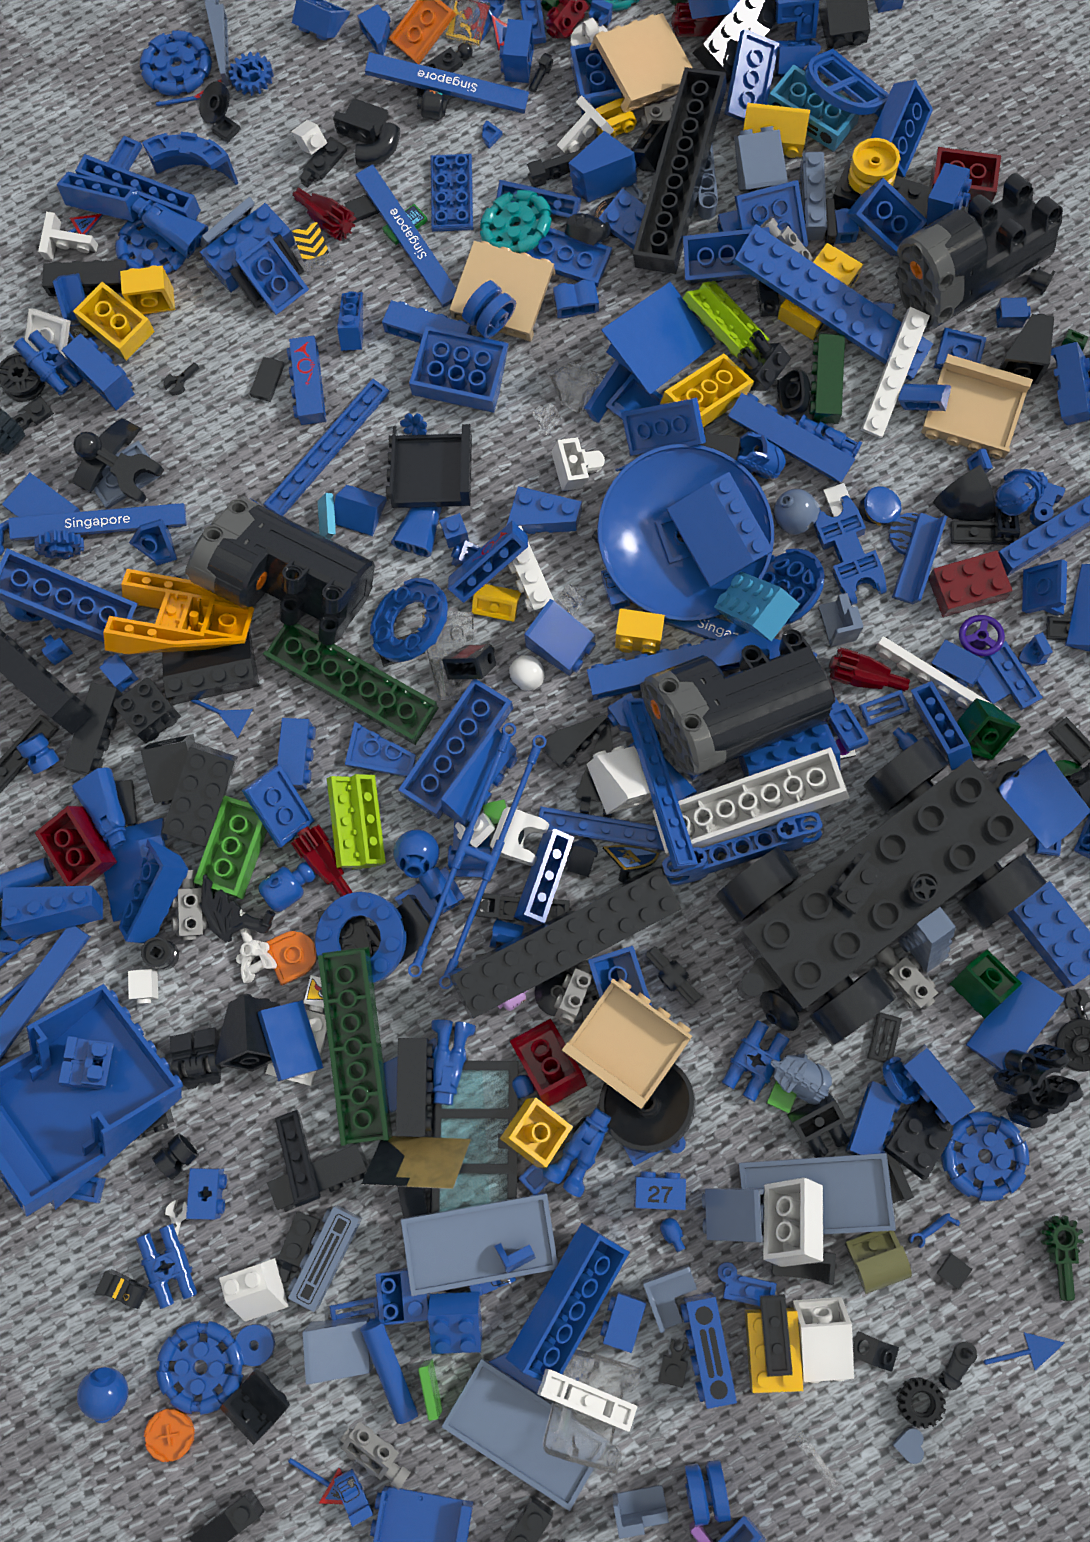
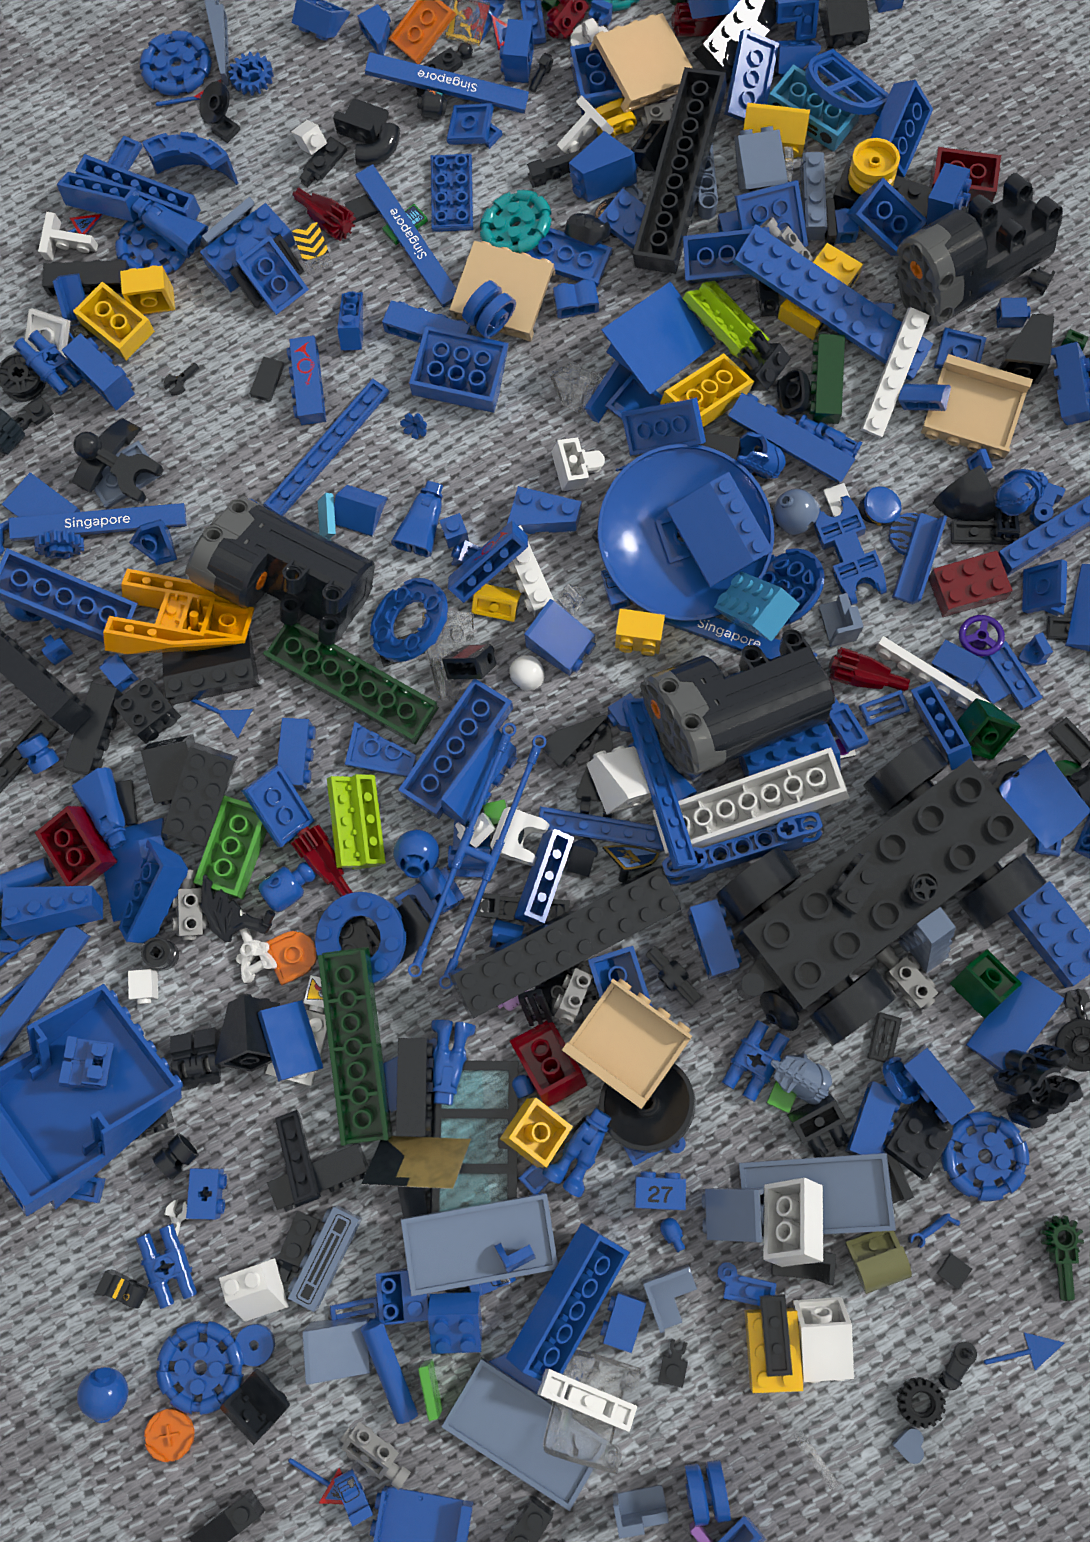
black panel [386,424,472,508] -> none
blue brick [496,179,581,218] -> none
clear tile [533,403,561,435] -> none
blue brick [587,630,770,700] -> none
blue brick [680,1292,737,1409] -> none
black bracket [853,1331,899,1372] -> none
blue cylinder [893,727,918,751] -> none
none -> blue tile [446,103,494,145]
none -> black tile [518,989,553,1026]
none -> blue brick [687,899,742,980]
none -> clear piece [783,147,794,182]

